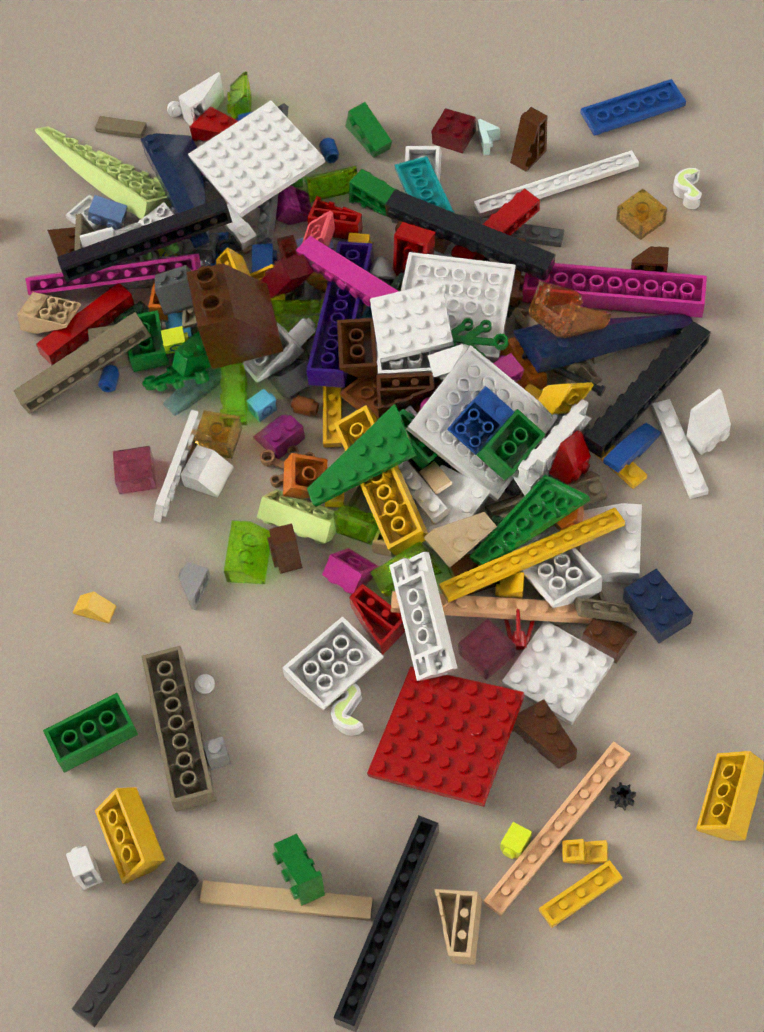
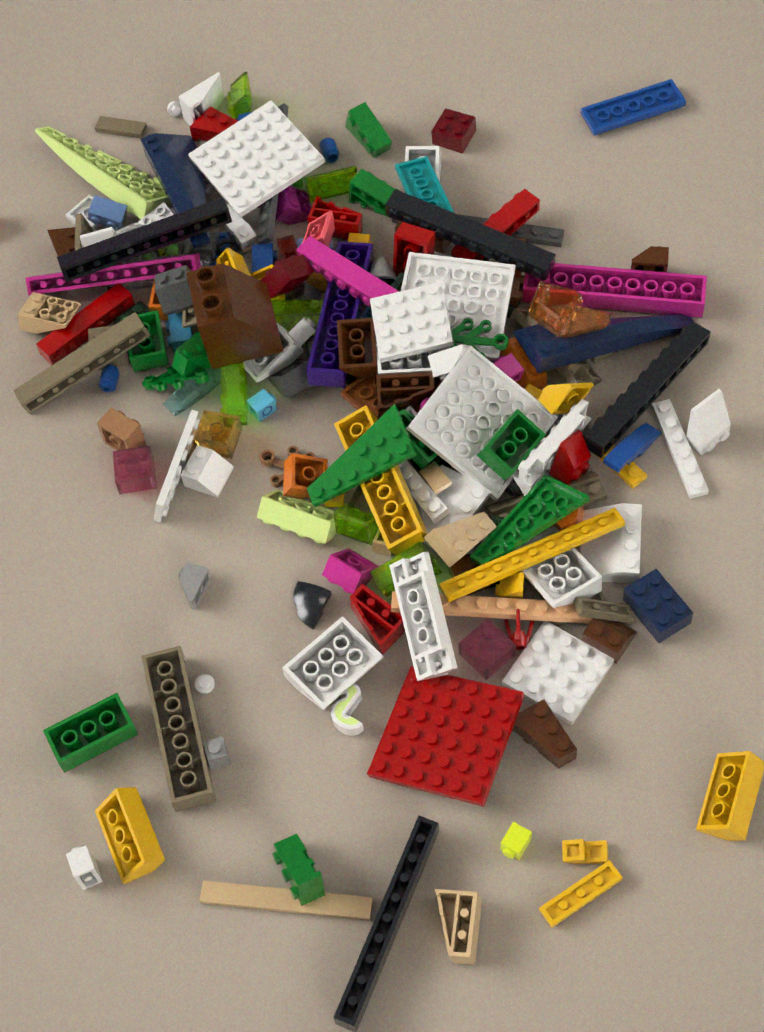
black brick [72,862,199,1028] -> none
yellow slope [73,591,116,623] -> none
neon yellow brick [161,326,189,354] -> none
clear neon green slope [224,520,270,584] -> none
magenta slope [253,415,305,459] -> none
reddish brown wedge [267,523,303,574] -> none
dark orange brick [291,395,319,417] -> none
yellow plate [323,386,342,448] -> none
blue slope [447,386,514,455] -> none
white plate [474,150,639,218] -> none
light aqua slope [477,119,500,155] -> none
light nougat plate [484,741,631,916] -> none
reddish brown wedge [510,107,548,172] -> none
black bar [522,352,606,397] -> none
black gear [609,782,636,811] -> none
clear yellow brick [616,189,667,240] -> none
white animal [673,168,702,209] -> none
none -> medium nougat brick [97,408,146,460]
none -> black brick [293,581,332,629]

